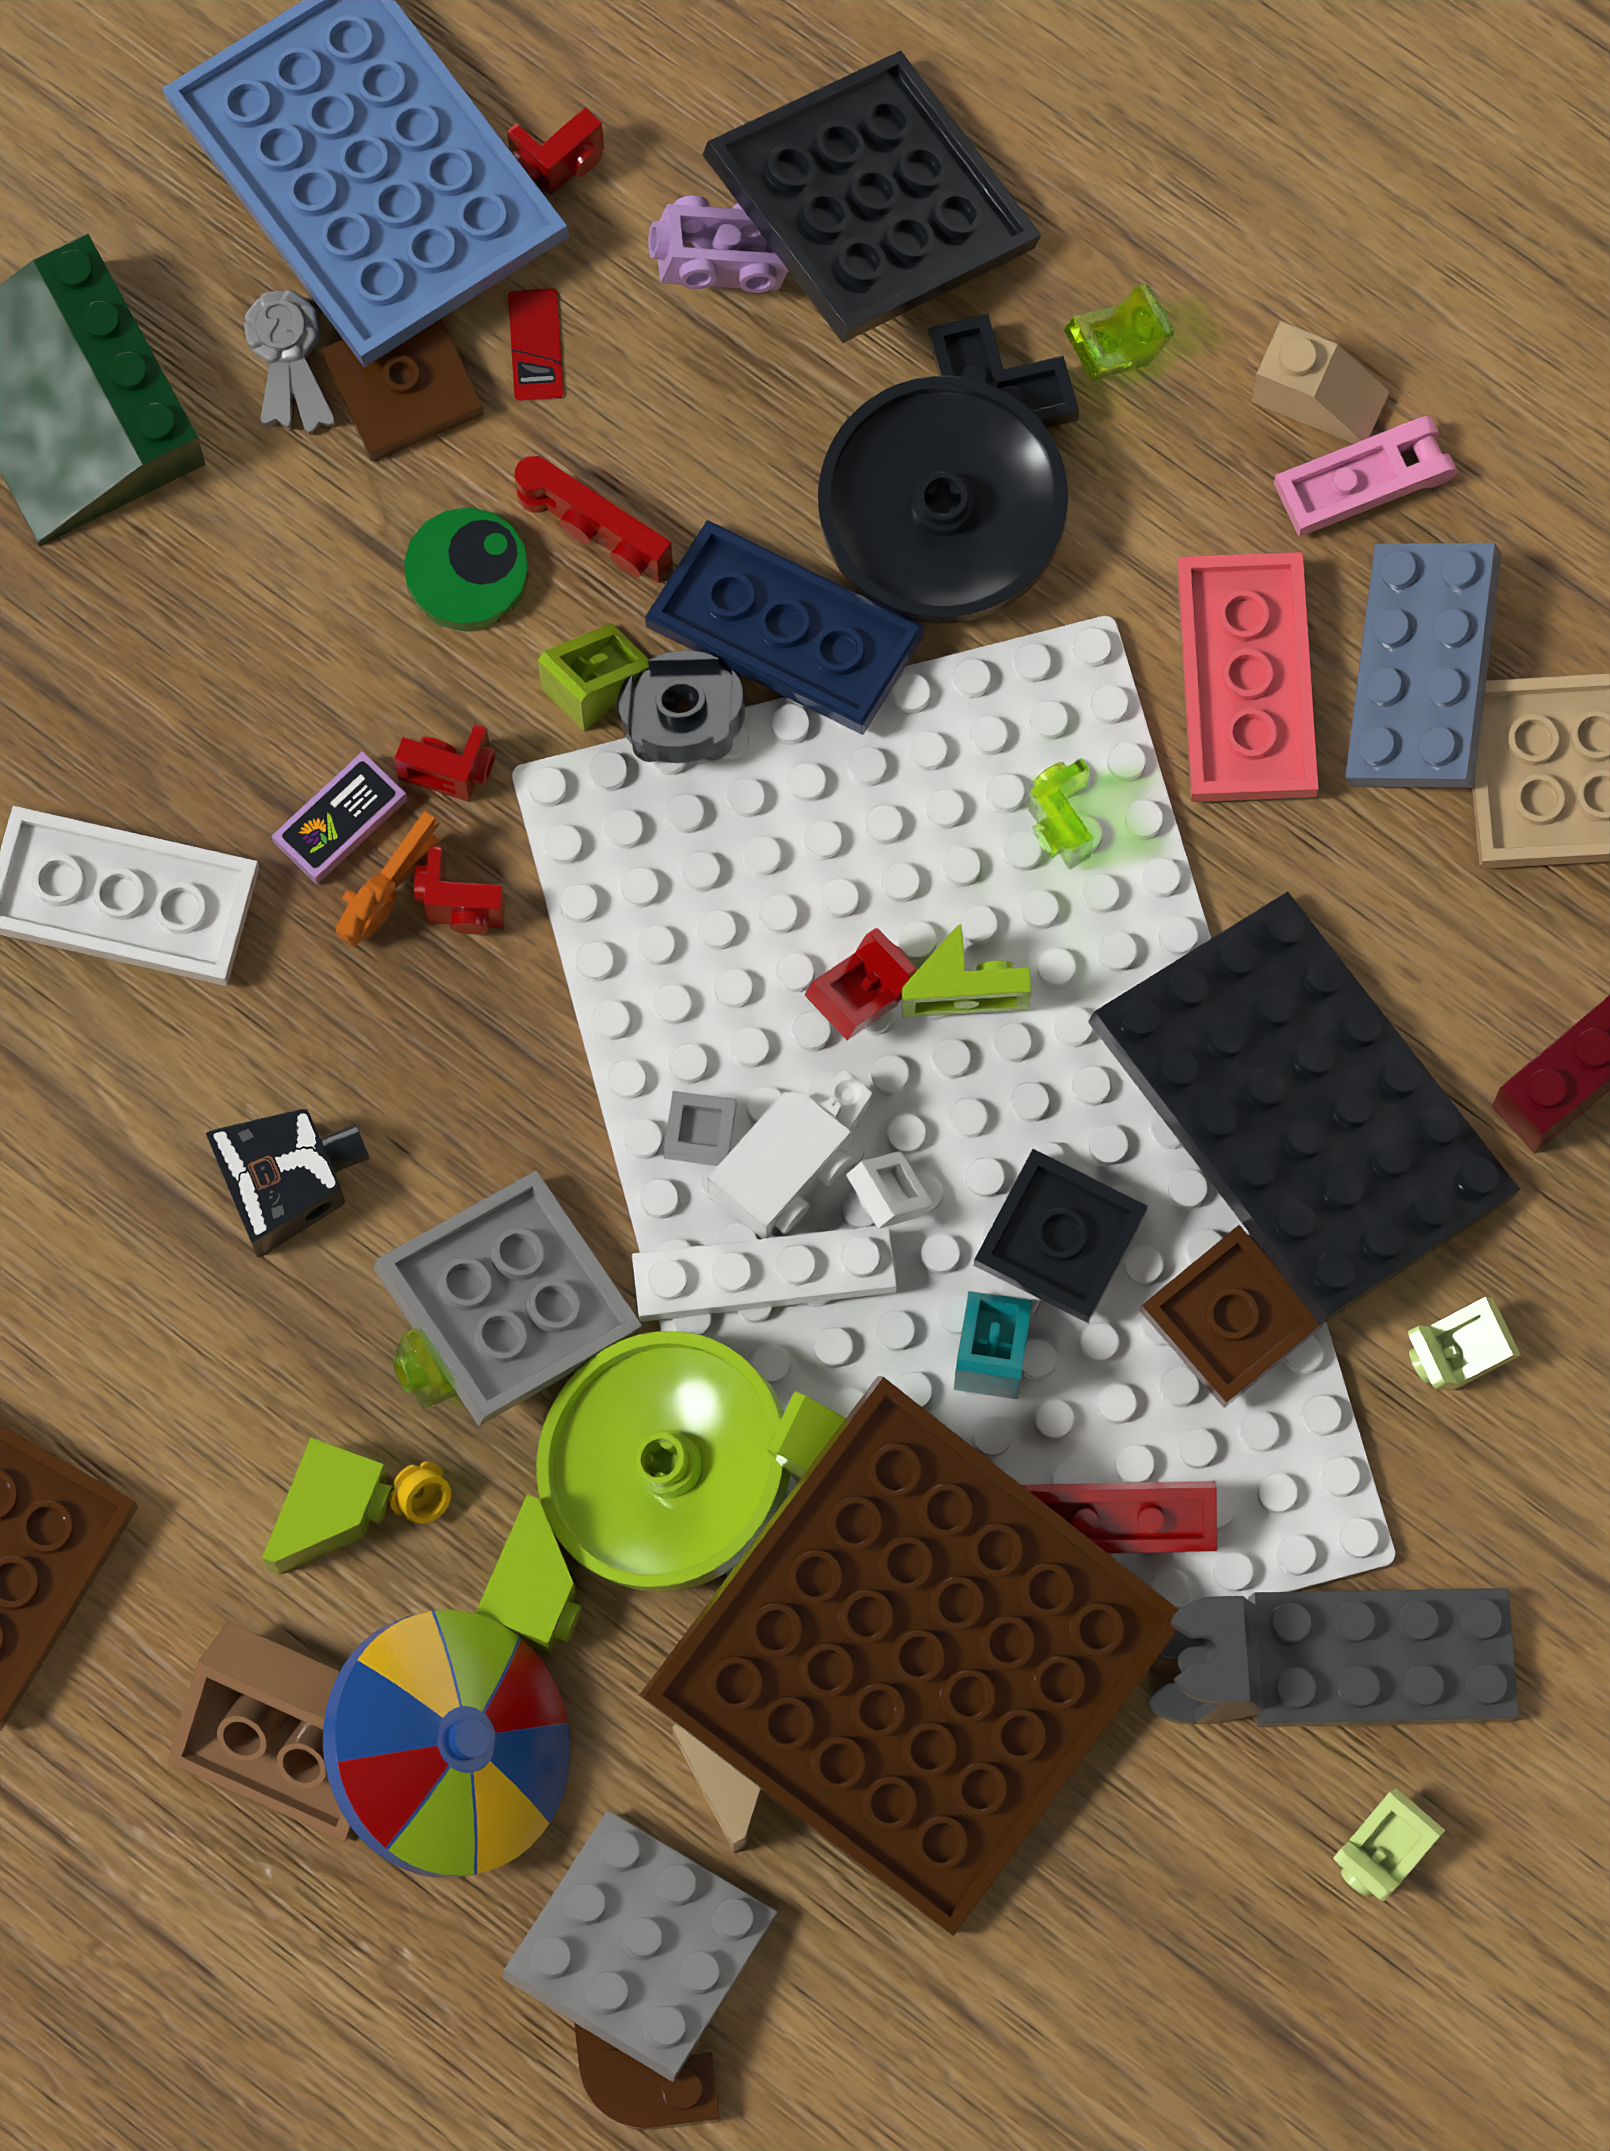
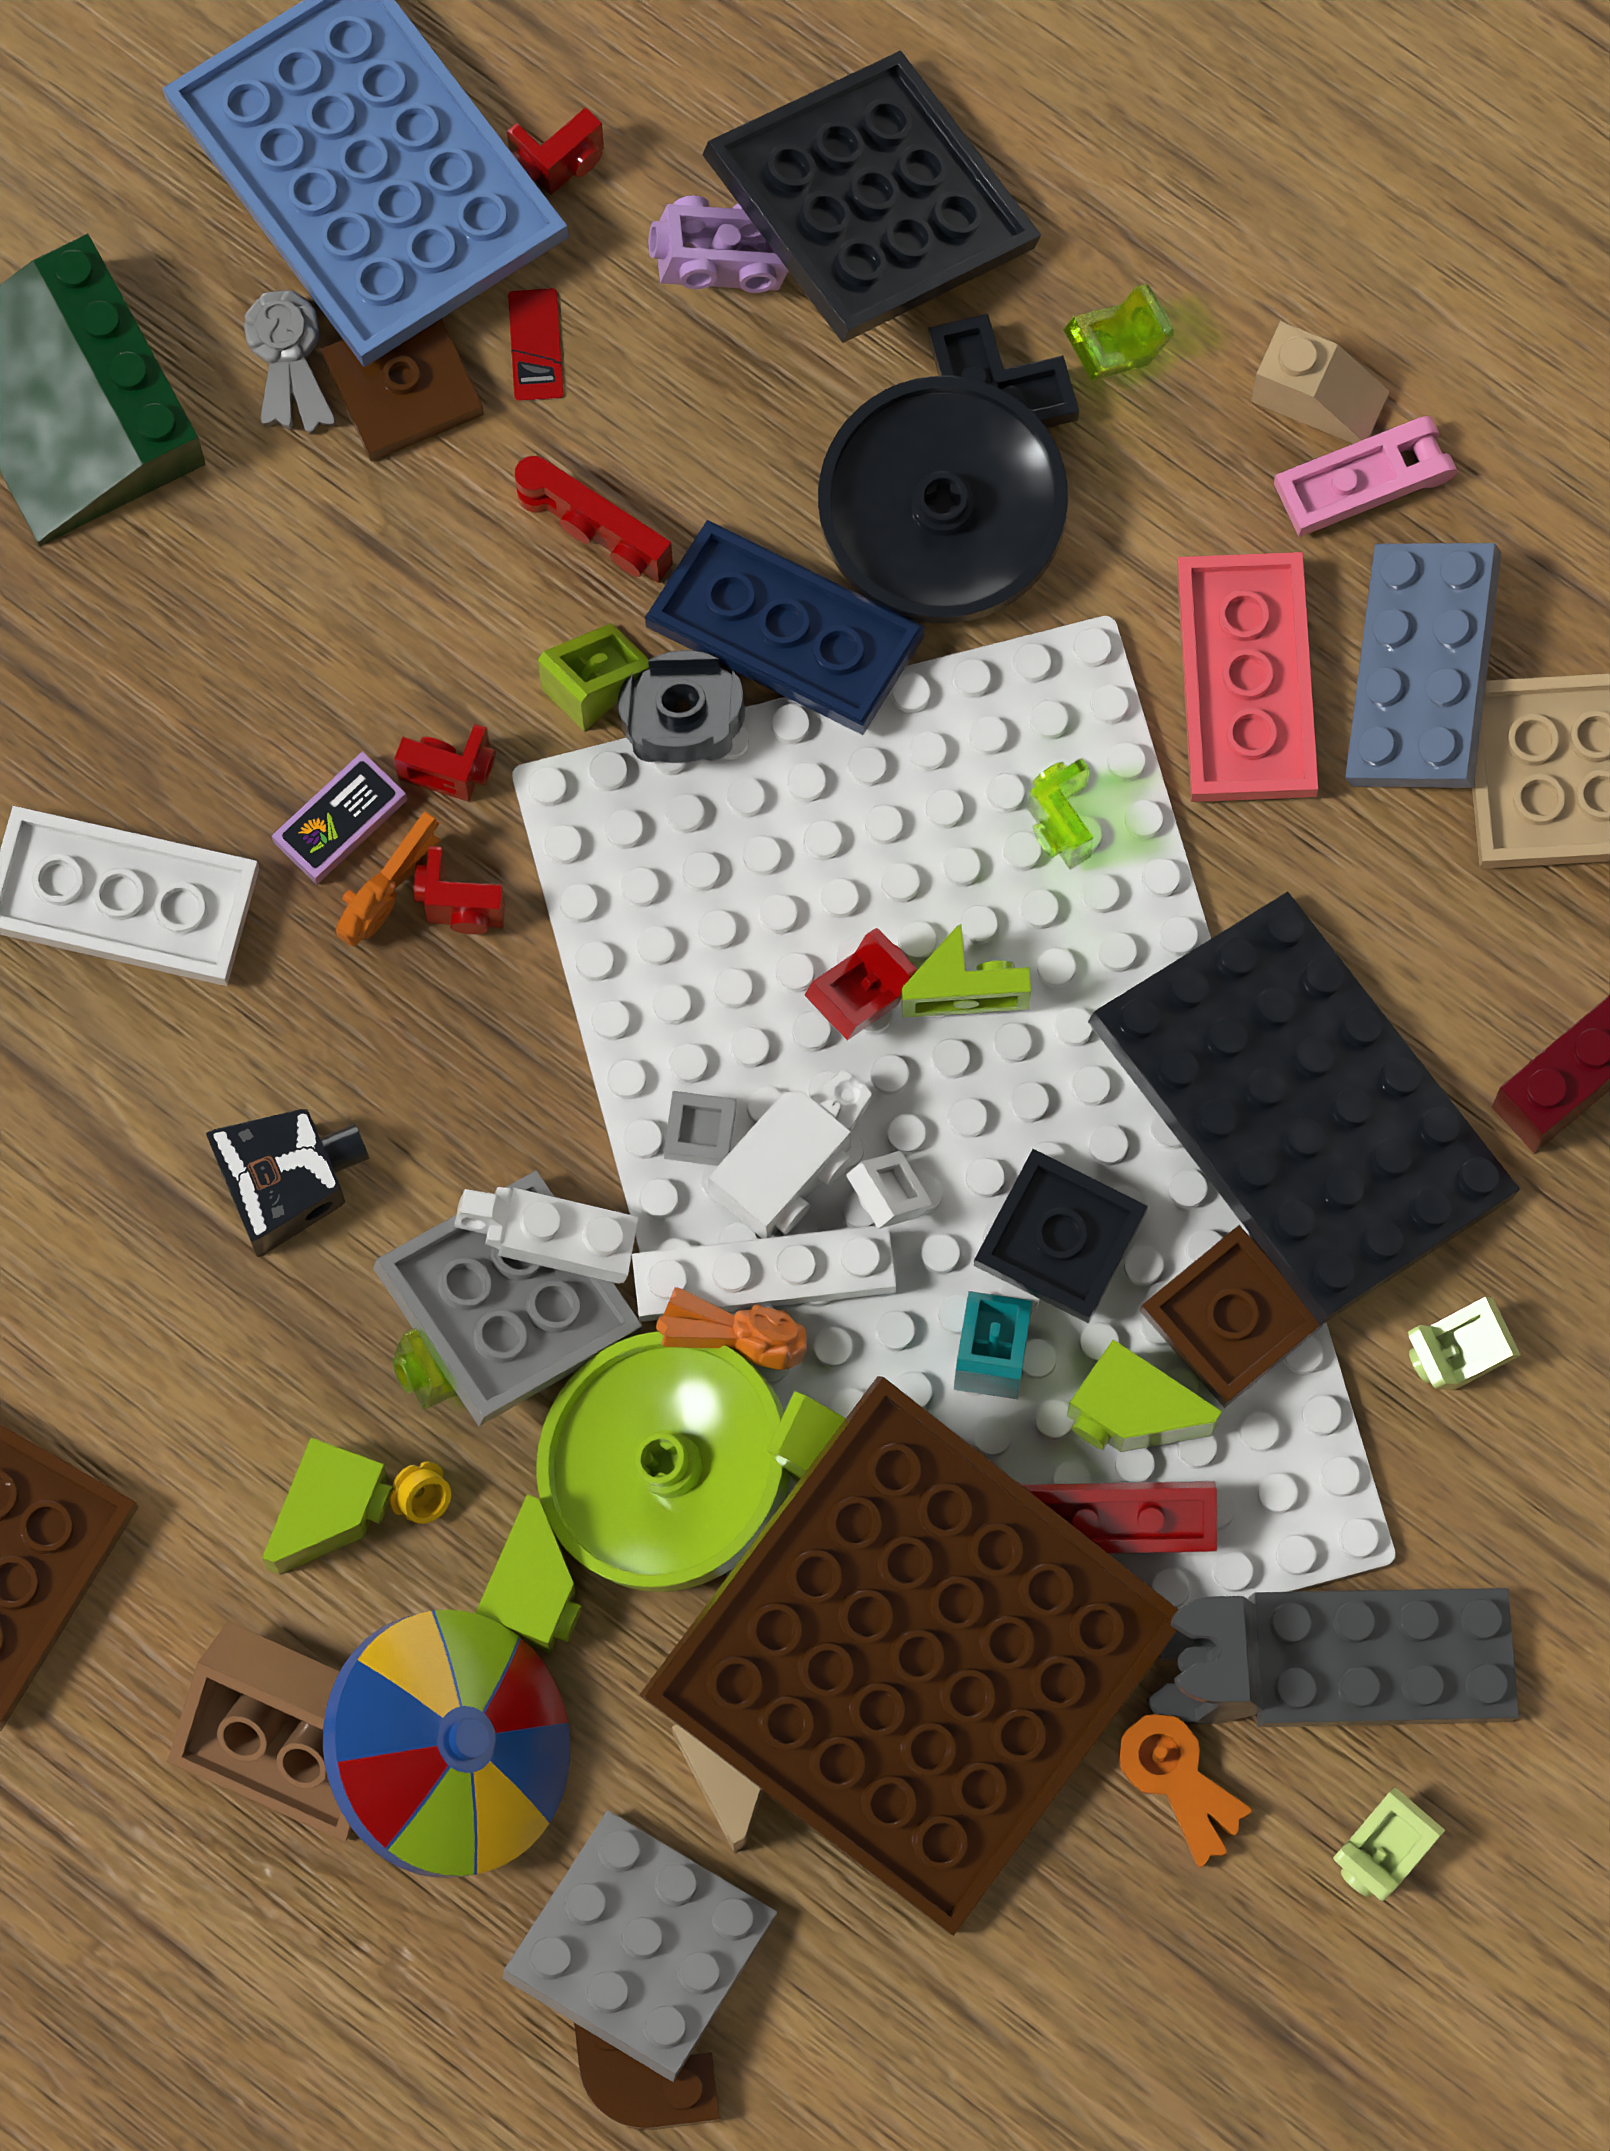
green tile [404,507,529,631] -> none
none -> white hinge [454,1187,638,1284]
none -> orange piece [656,1287,807,1370]
none -> lime slope [1067,1339,1222,1452]
none -> orange piece [1119,1714,1252,1868]

